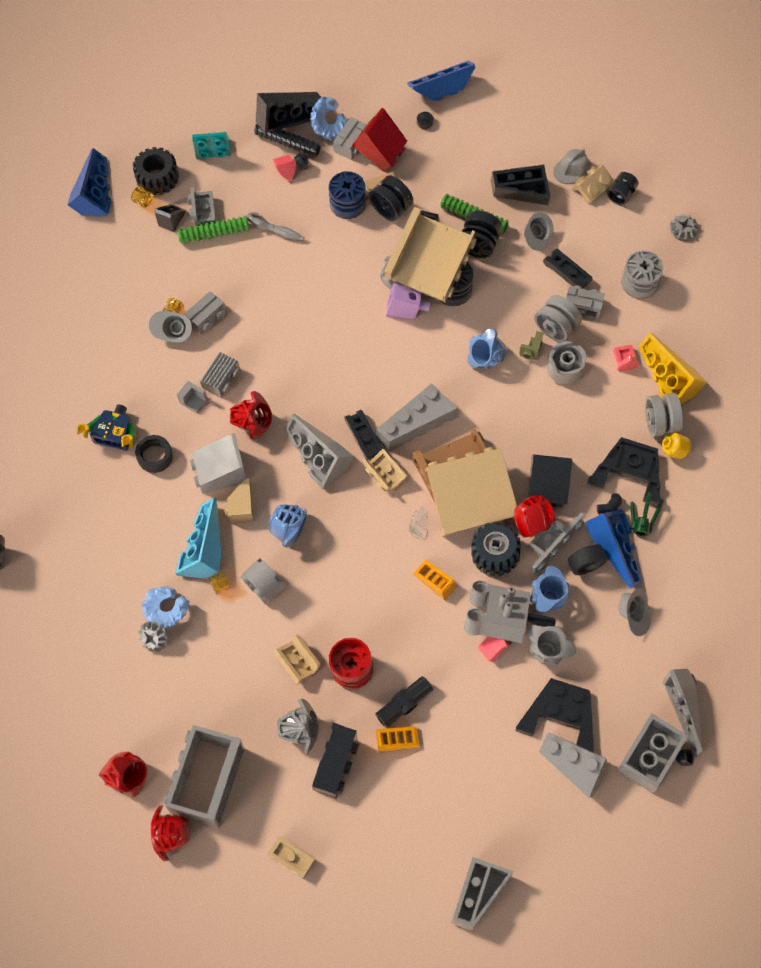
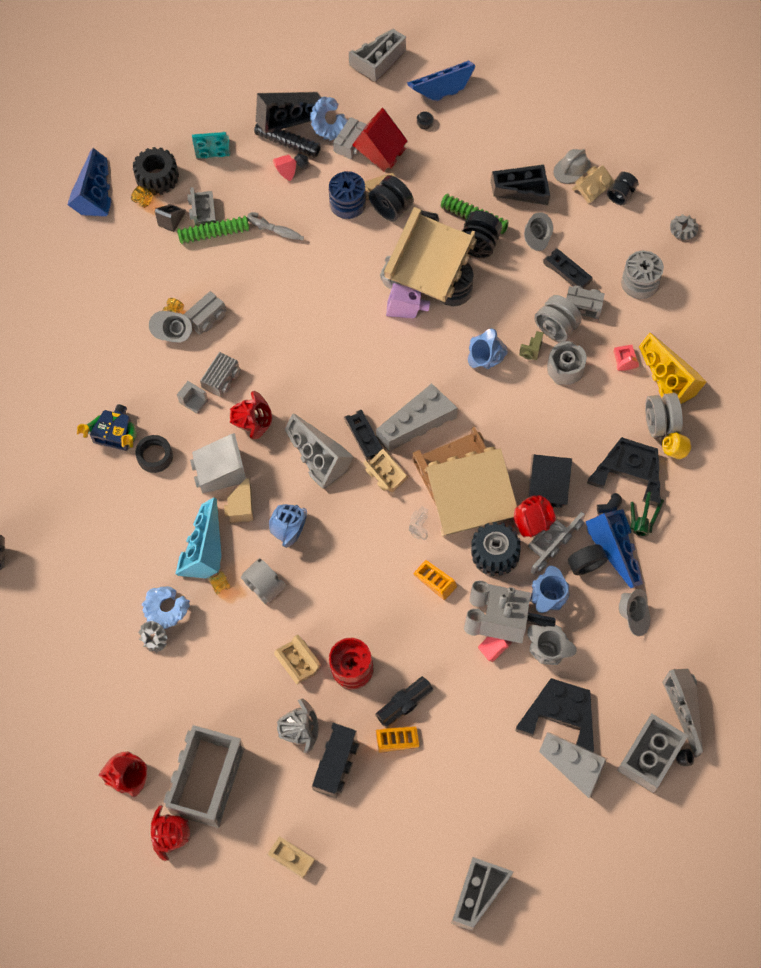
none -> light grey wedge [349,29,406,82]

